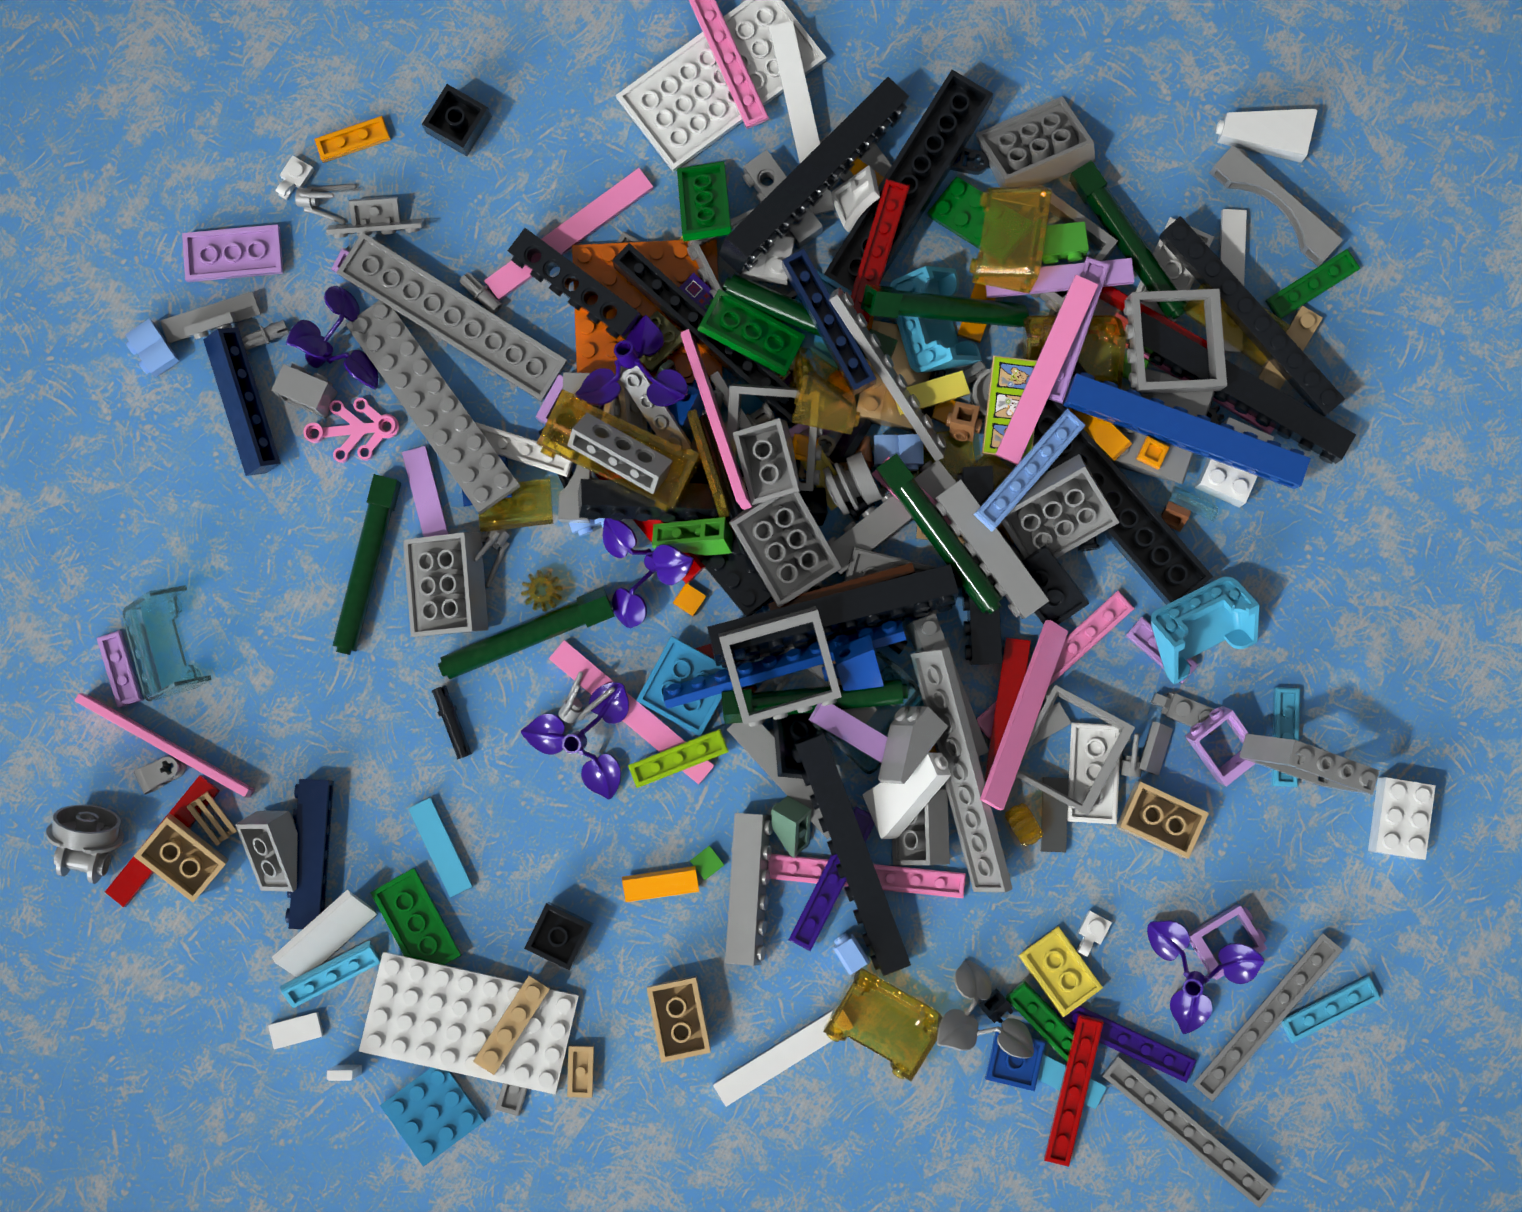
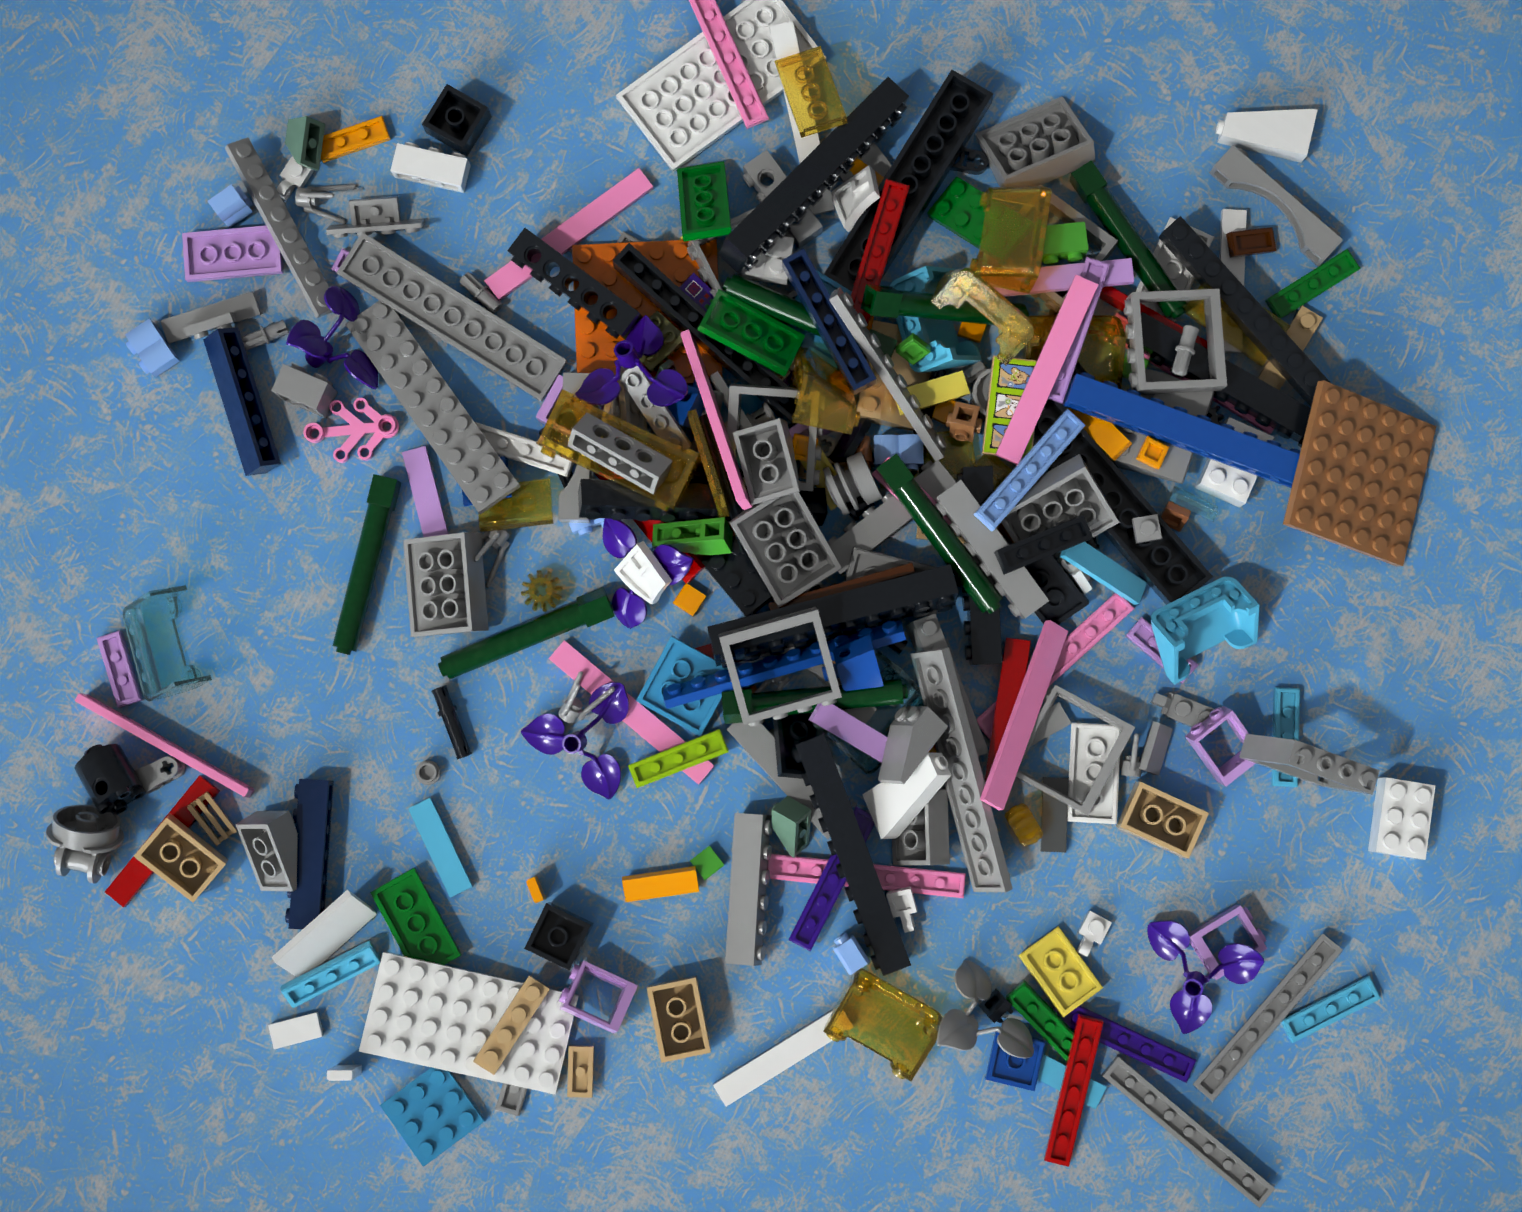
none -> black cylinder [74,744,146,815]
none -> light blue brick [207,184,254,228]
none -> light grey plate [225,137,332,318]
none -> sand green slope [285,116,325,171]
none -> white brick [390,142,471,193]
none -> light grey plate [415,760,440,785]
none -> light orange tile [526,876,546,903]
none -> lavender window [559,960,638,1034]
none -> white plate [614,541,672,604]
none -> clear yellow tile [775,46,848,138]
none -> white plate [886,886,918,933]
none -> bright green tile [896,333,931,365]
none -> clear yellow windscreen [931,268,1035,366]
none -> black plate [994,515,1093,575]
none -> white plate [1058,557,1092,594]
none -> medium azure tile [1060,542,1147,605]
none -> light grey plate [1132,514,1162,544]
none -> light grey axle [1172,325,1199,376]
none -> reddish brown tile [1226,227,1277,258]
none -> medium nougat plate [1283,381,1436,566]

